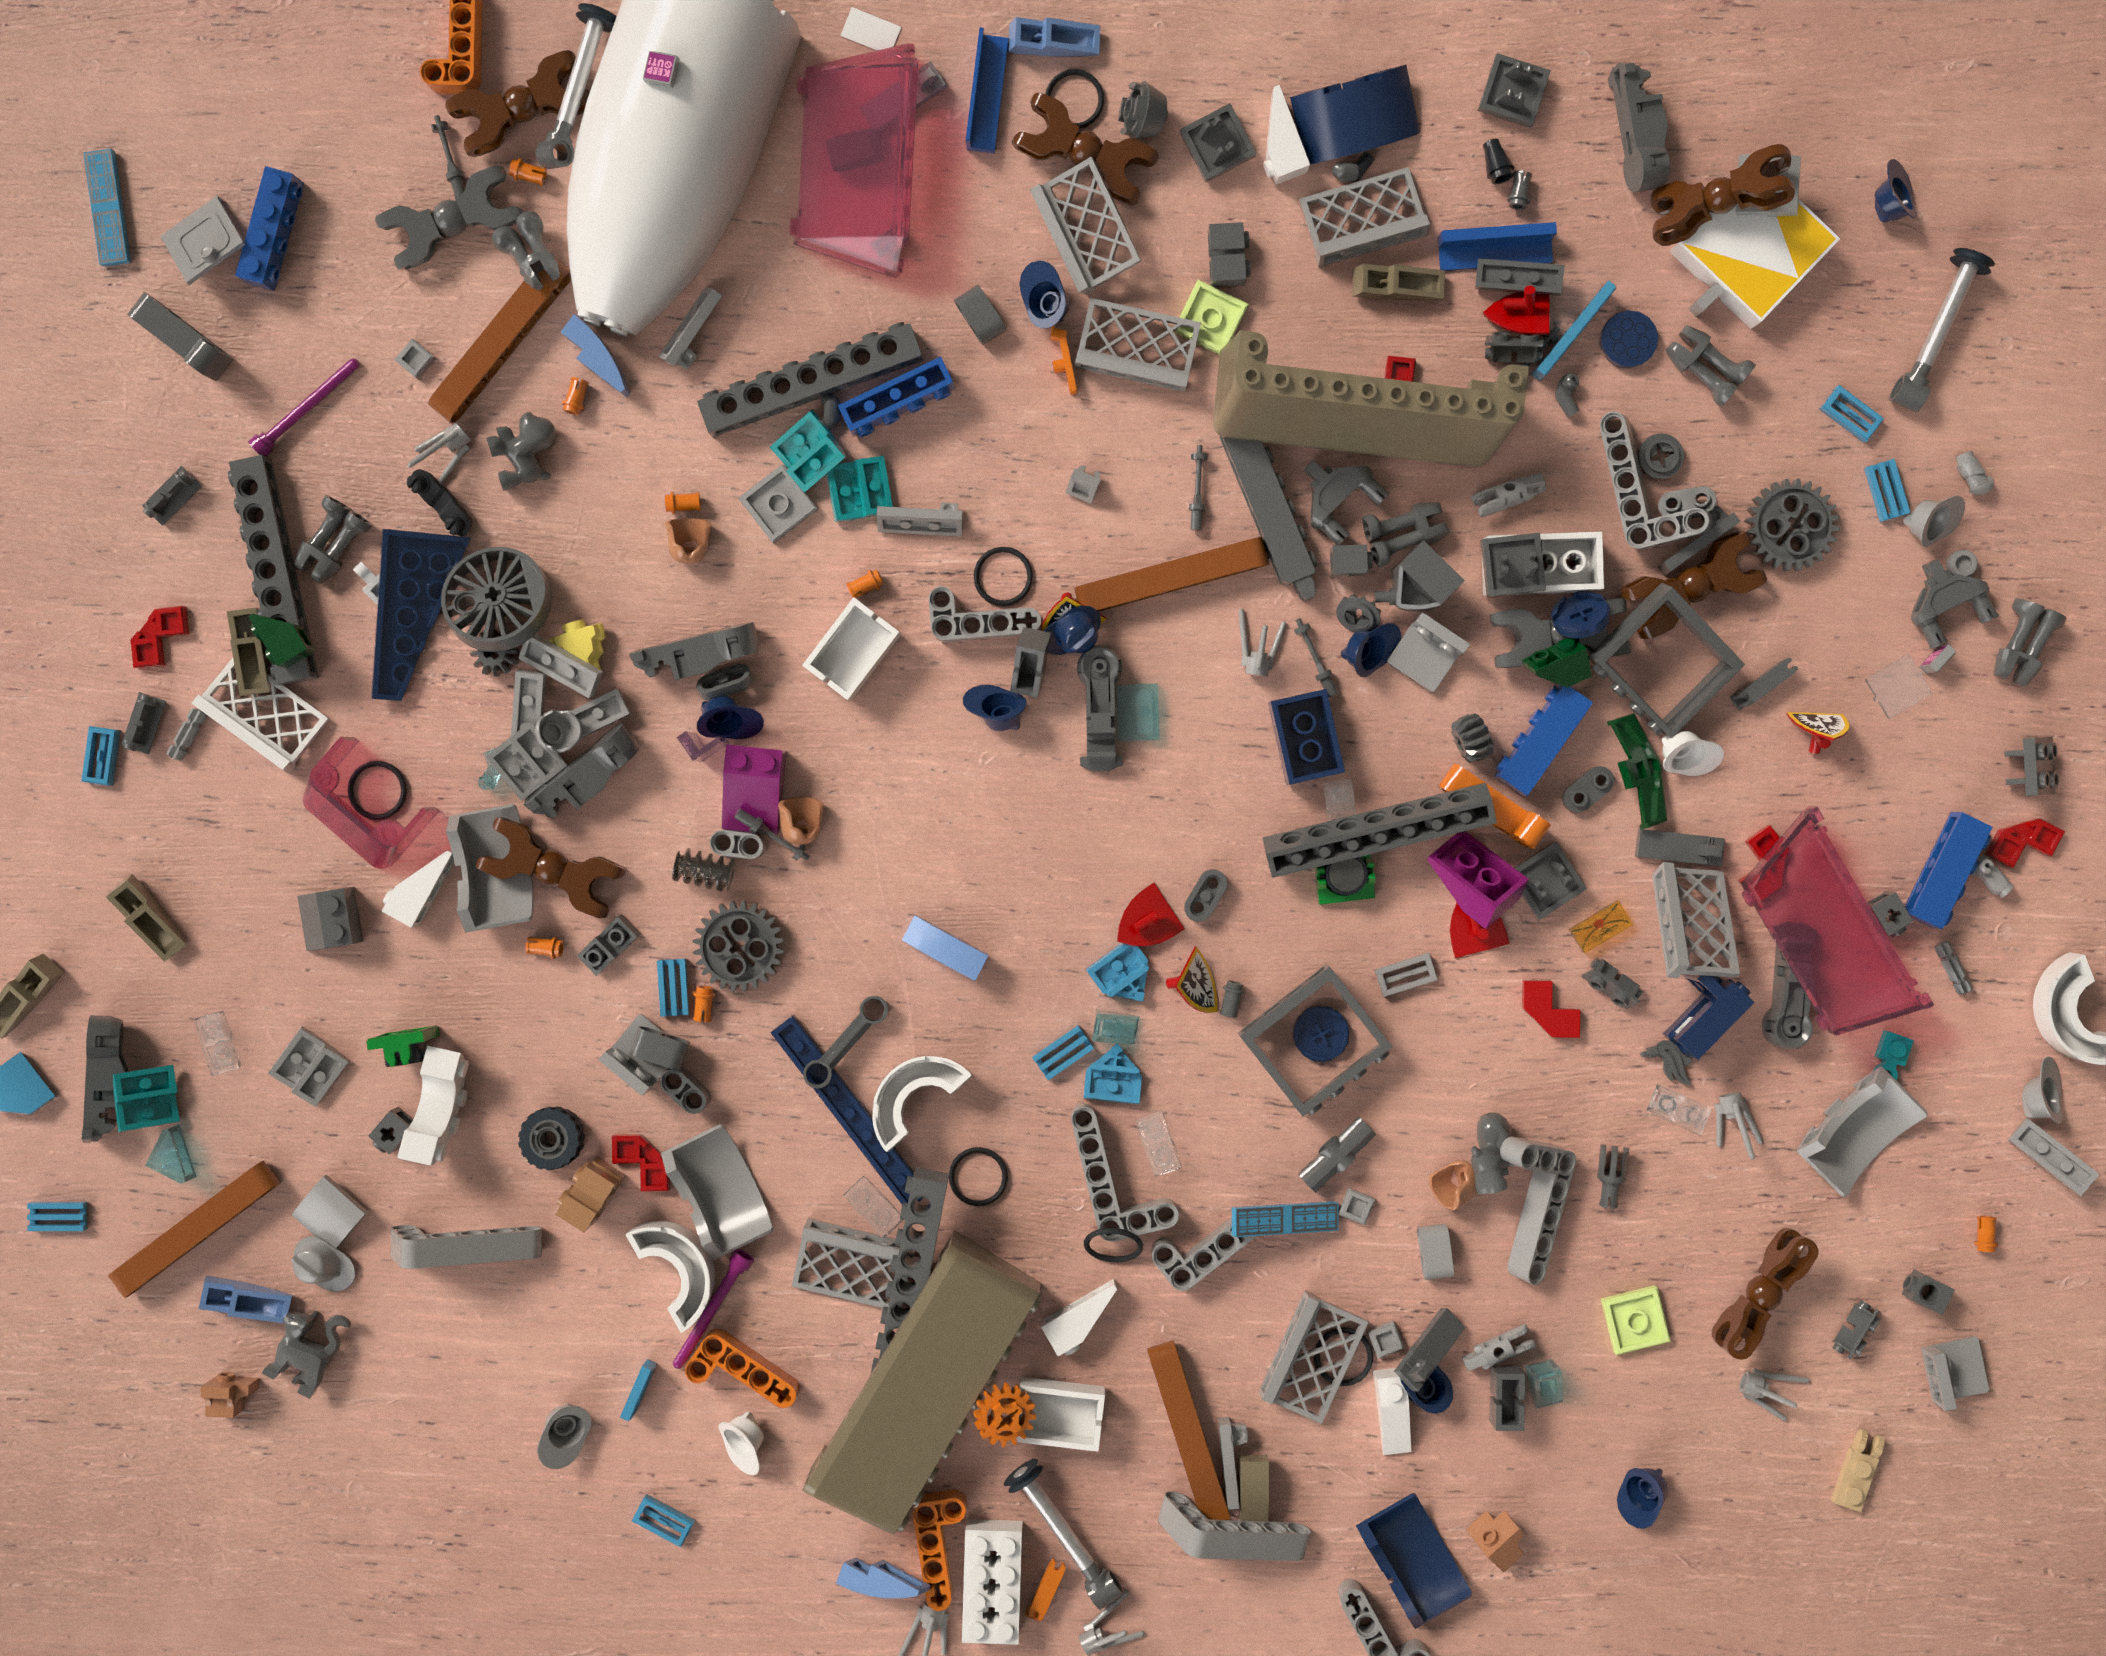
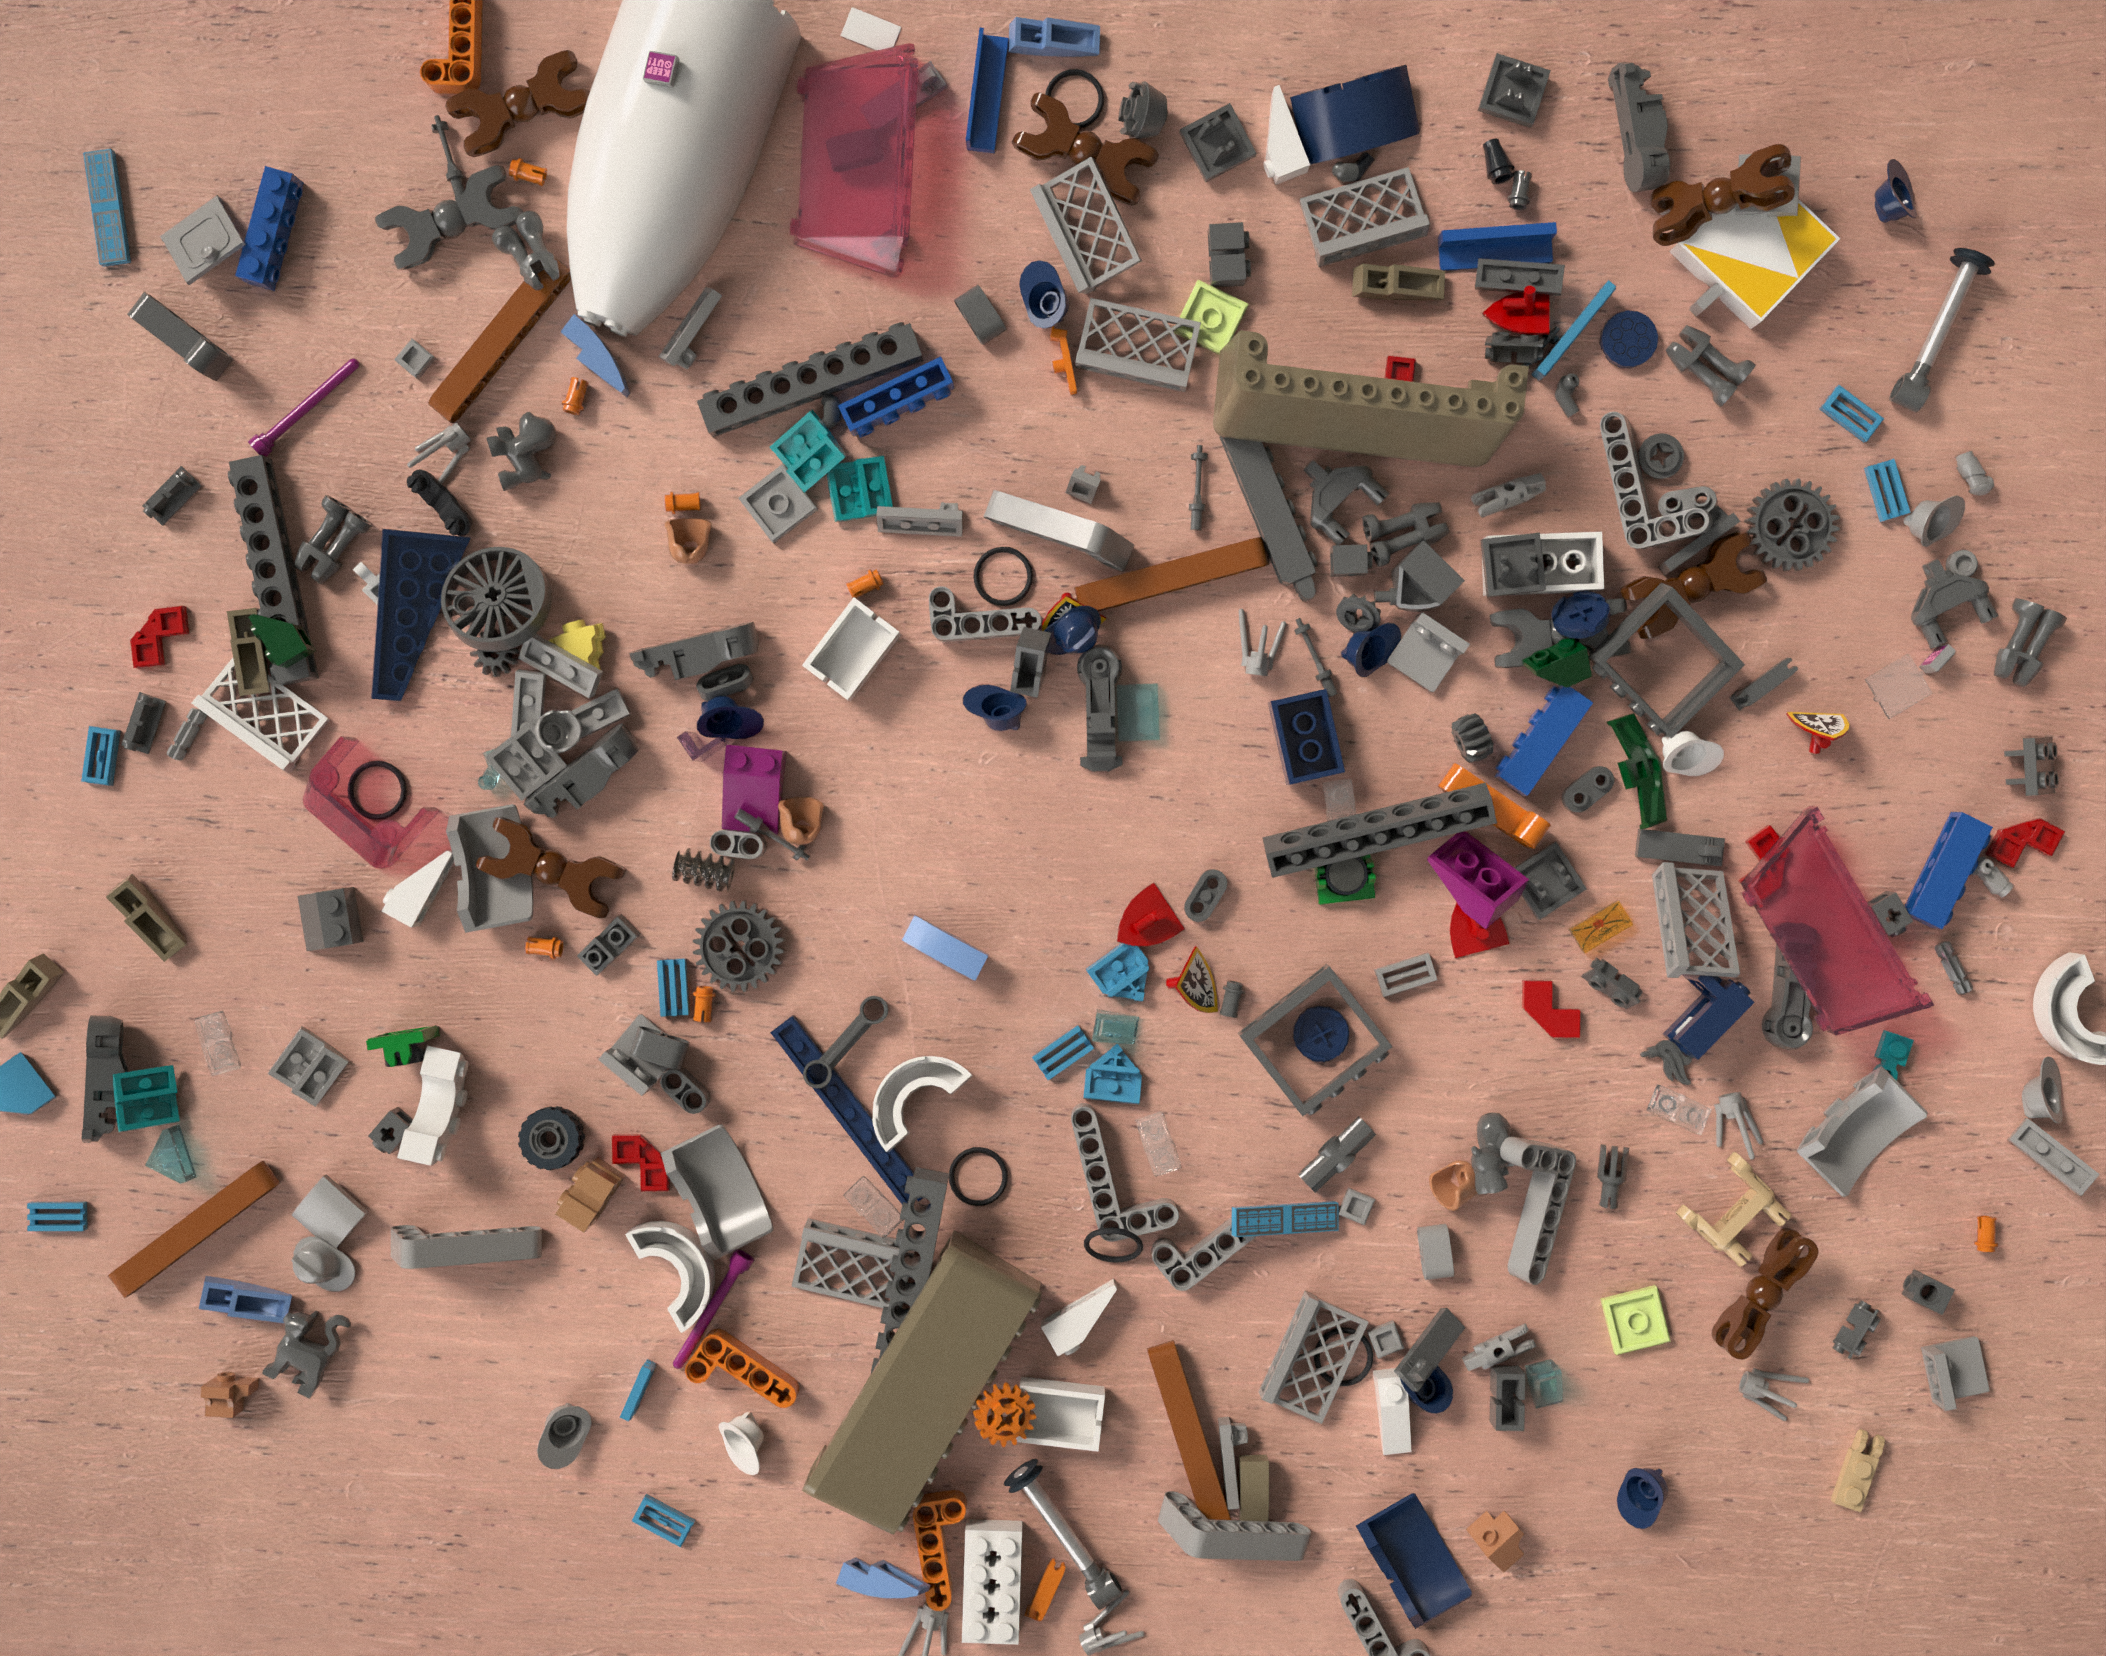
piece [536,3,616,169] -> none
none -> beam [983,490,1135,572]
none -> tan connector [1675,1152,1792,1267]

